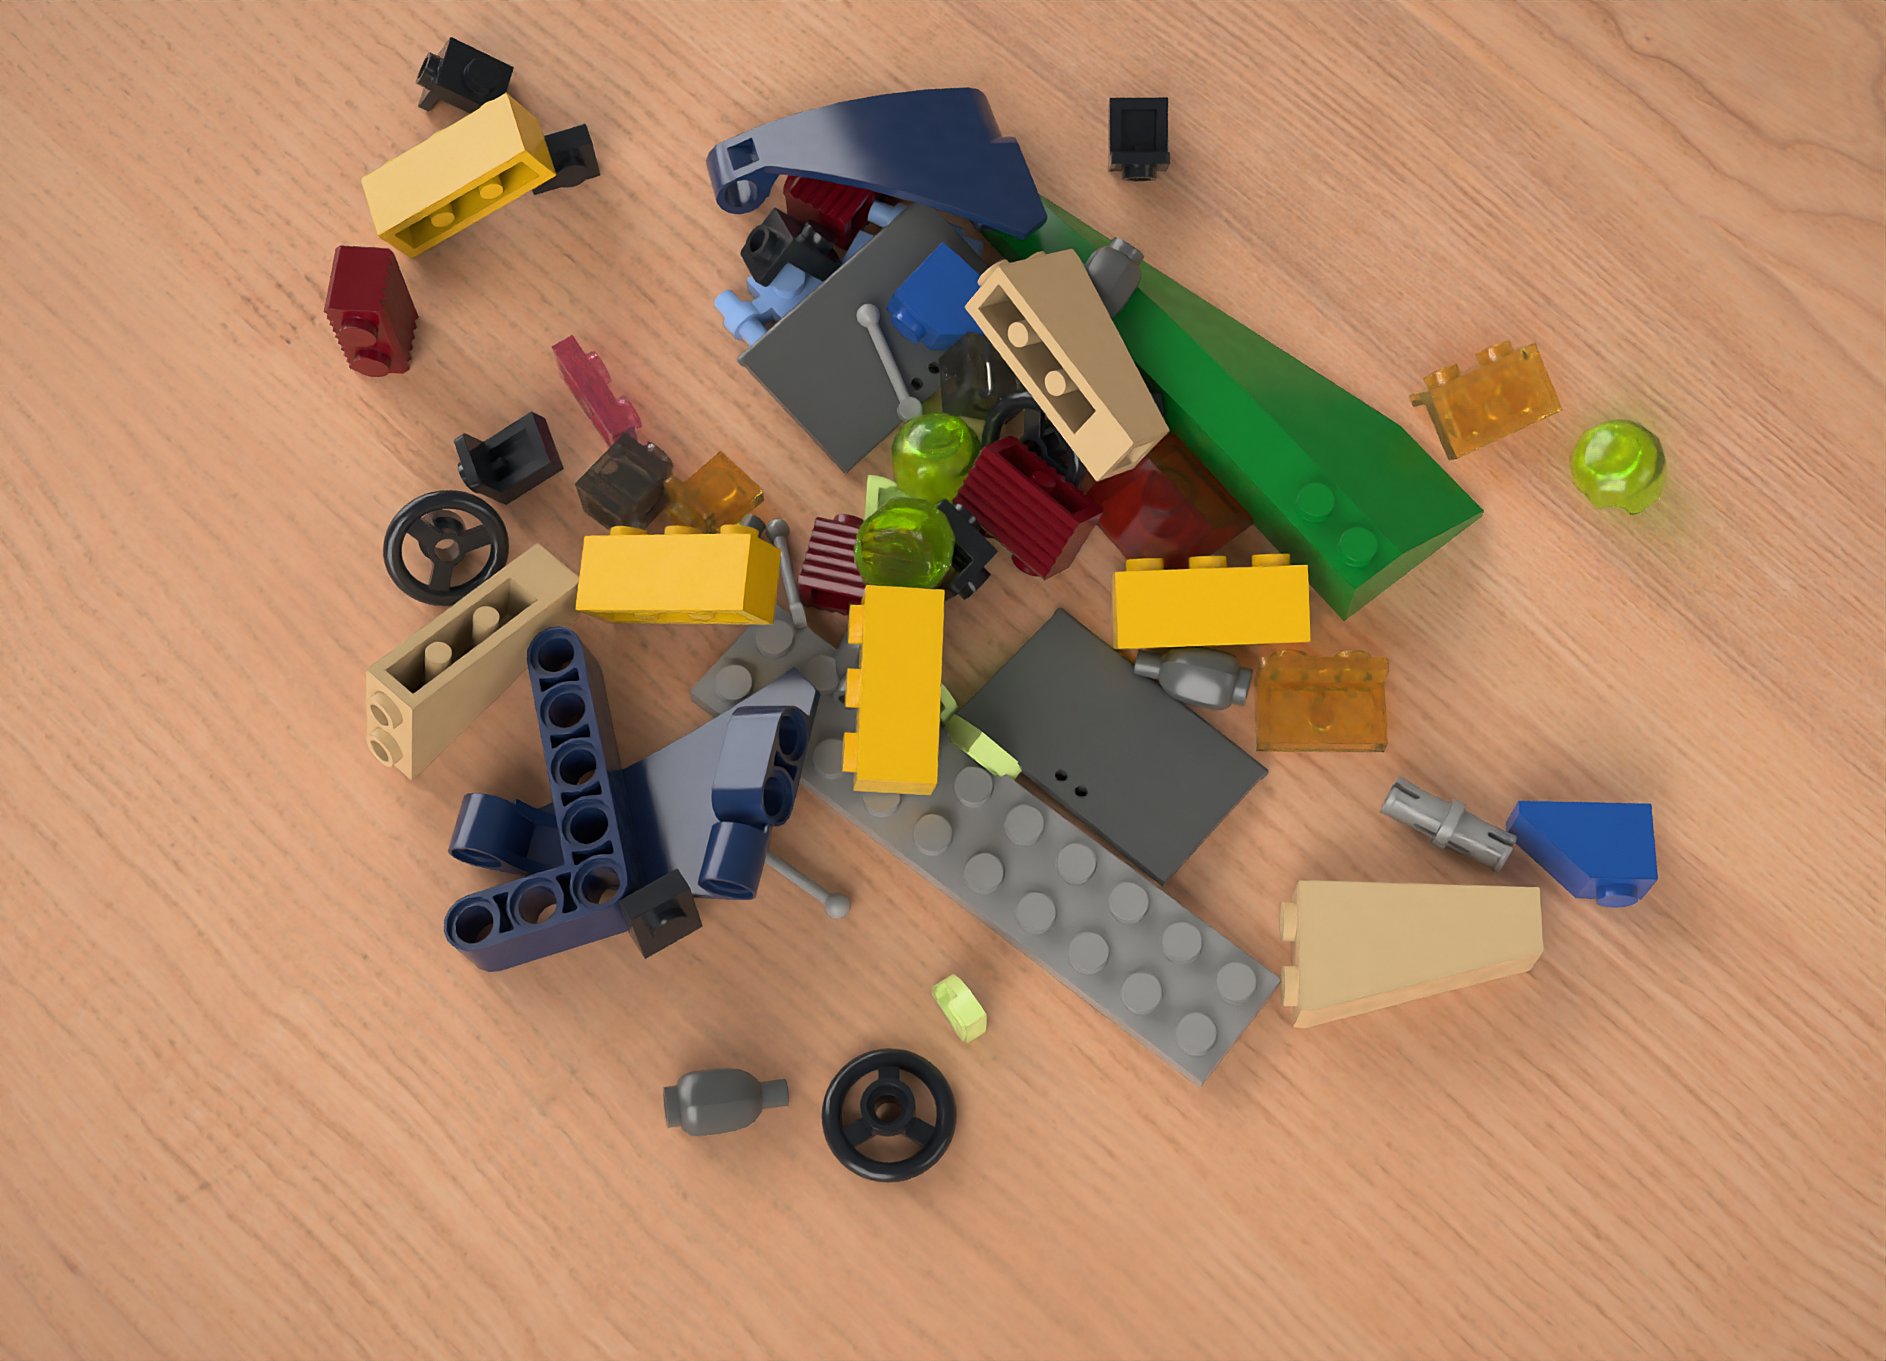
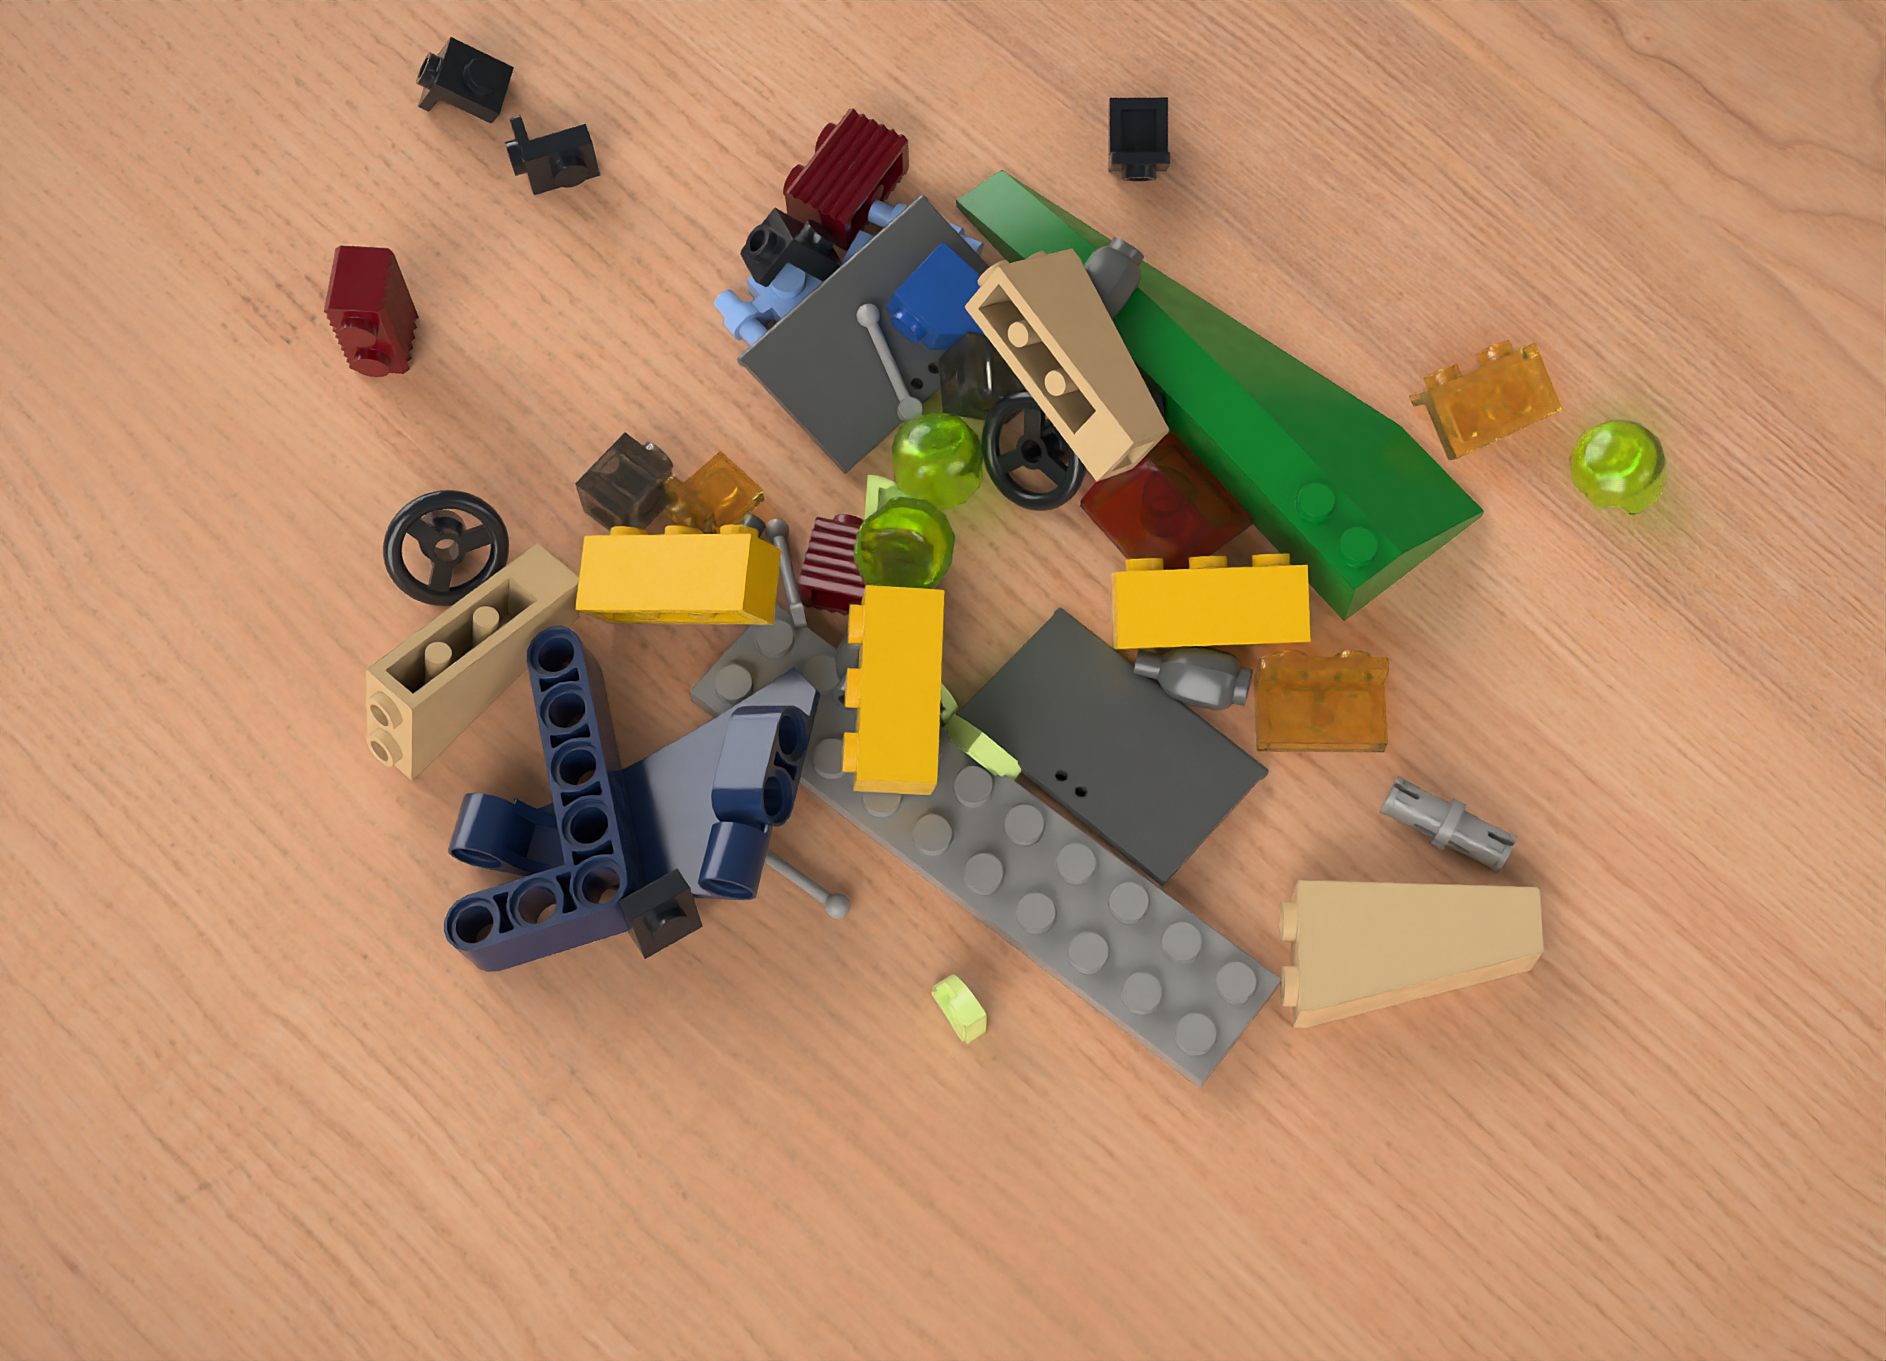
yellow brick [361,93,556,259] -> none
black bracket [454,411,564,505] -> none
clear pink plate [551,335,642,465] -> none
dark grey plant [663,1068,789,1136] -> none
dark blue panel [706,87,1048,240] -> none
black piece [821,1048,957,1183] -> none
black bracket [912,498,998,602] -> none
dark red brick [952,435,1104,581] -> none
blue slope [1506,801,1658,908] -> none

